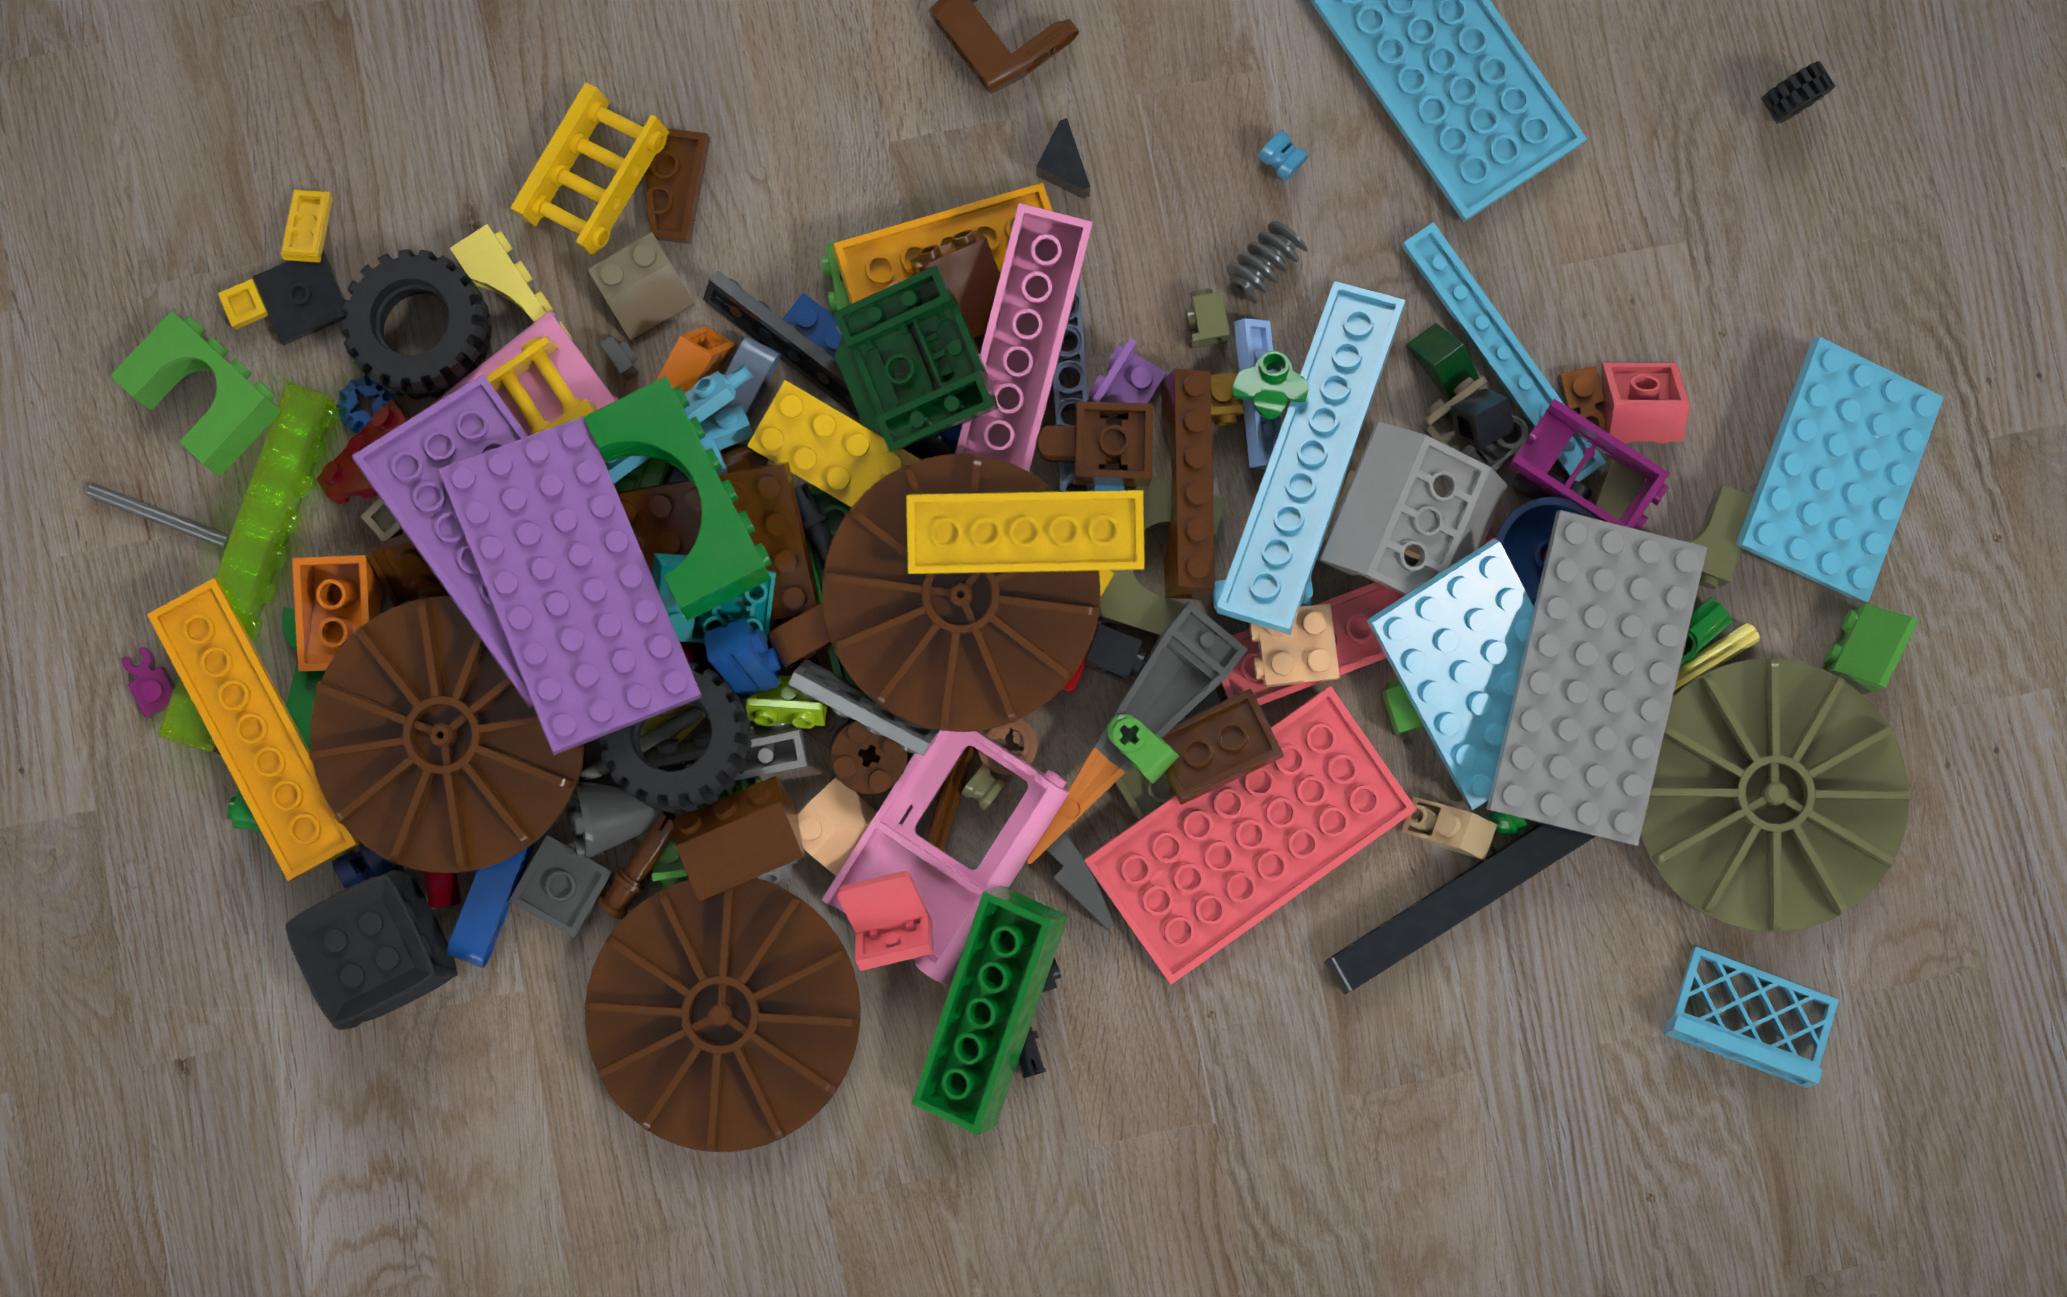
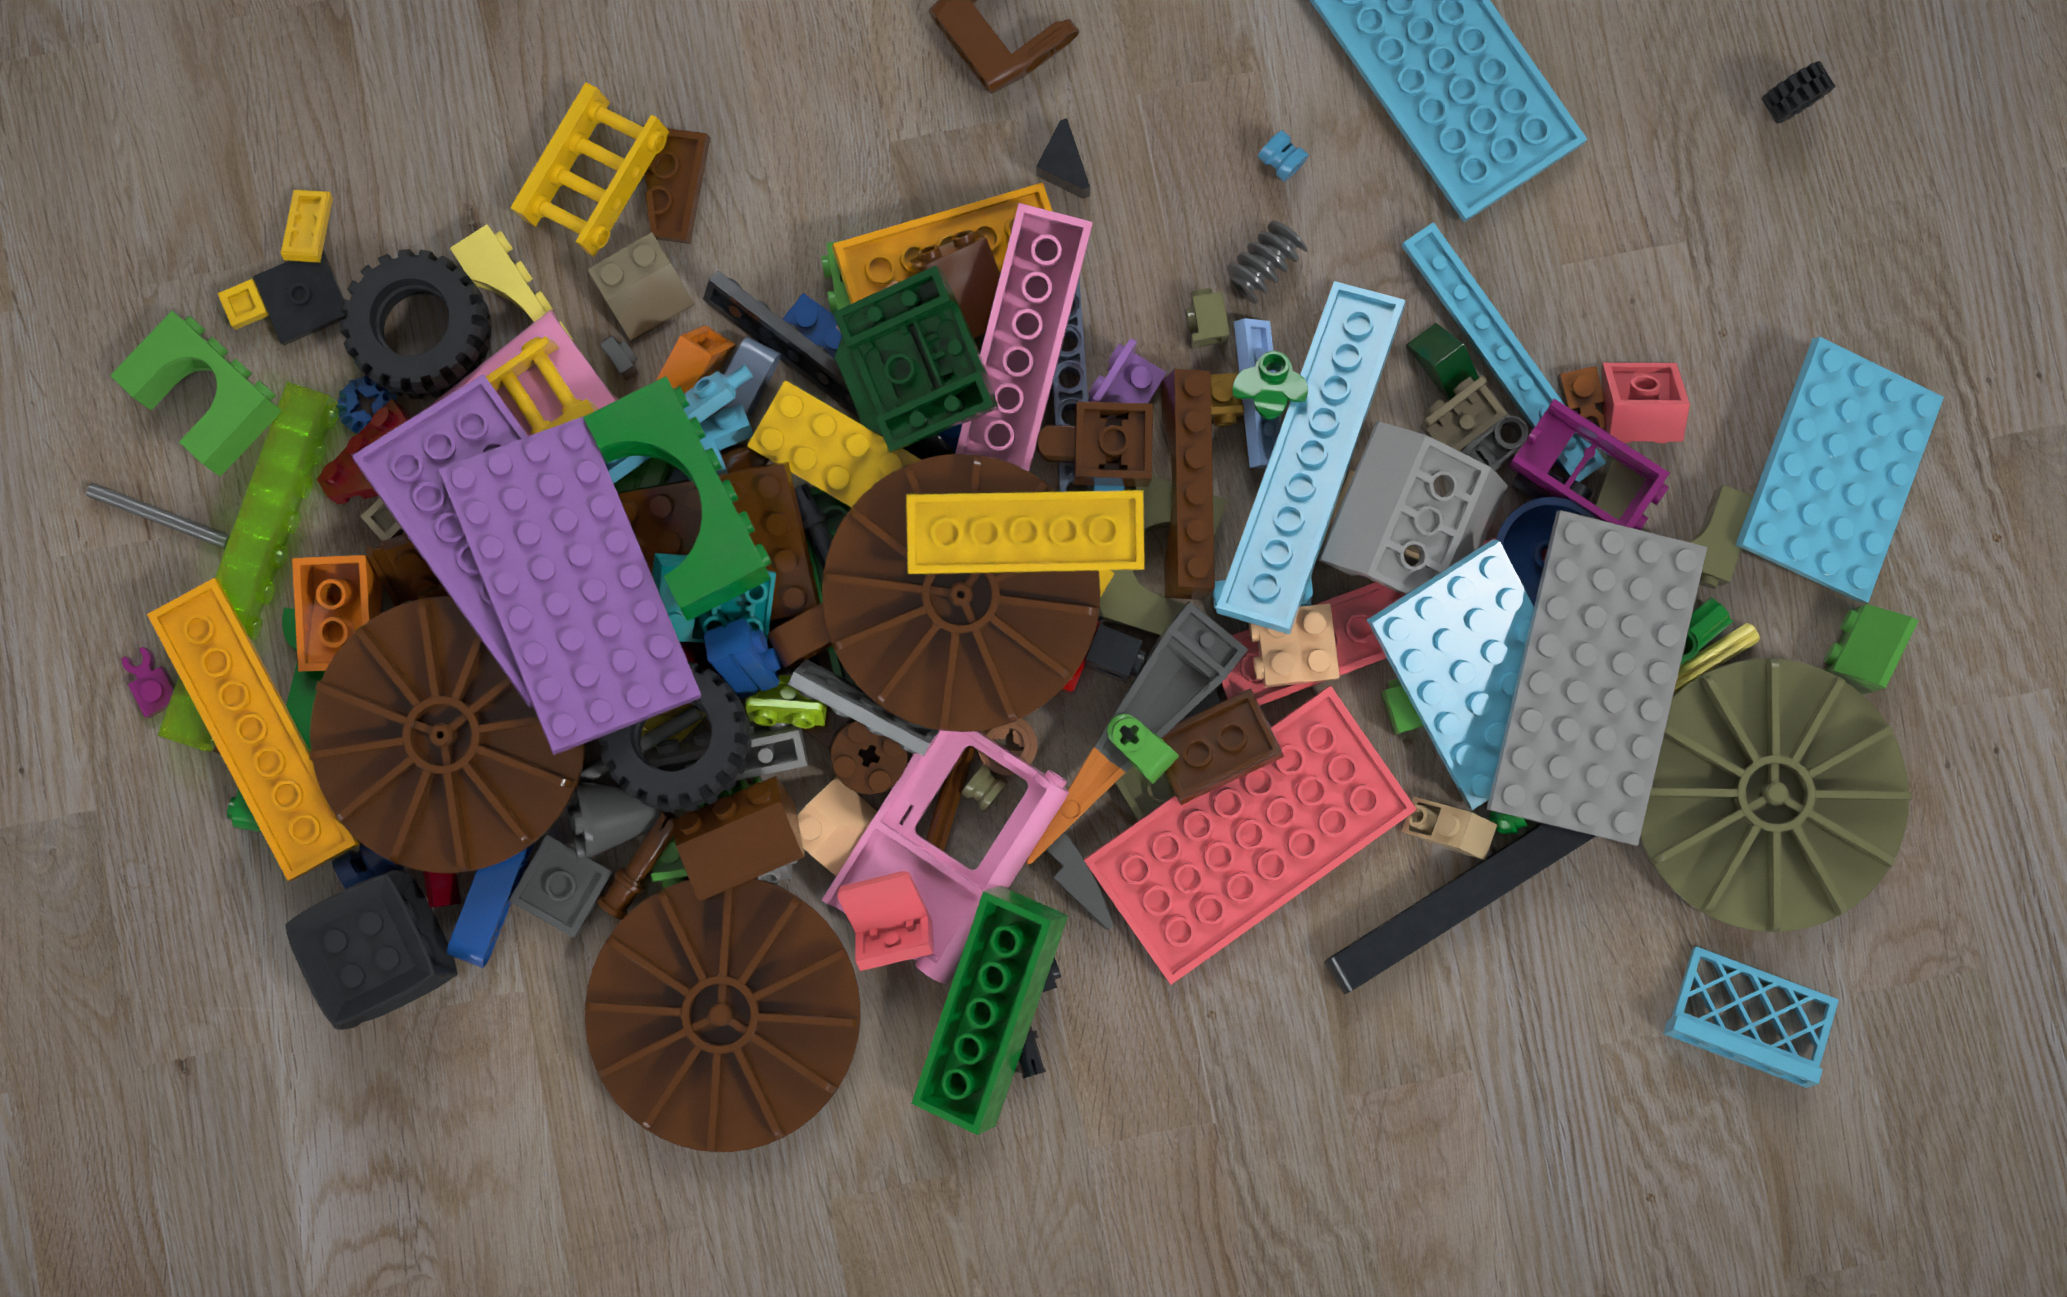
black panel [1450,389,1514,450] -> none

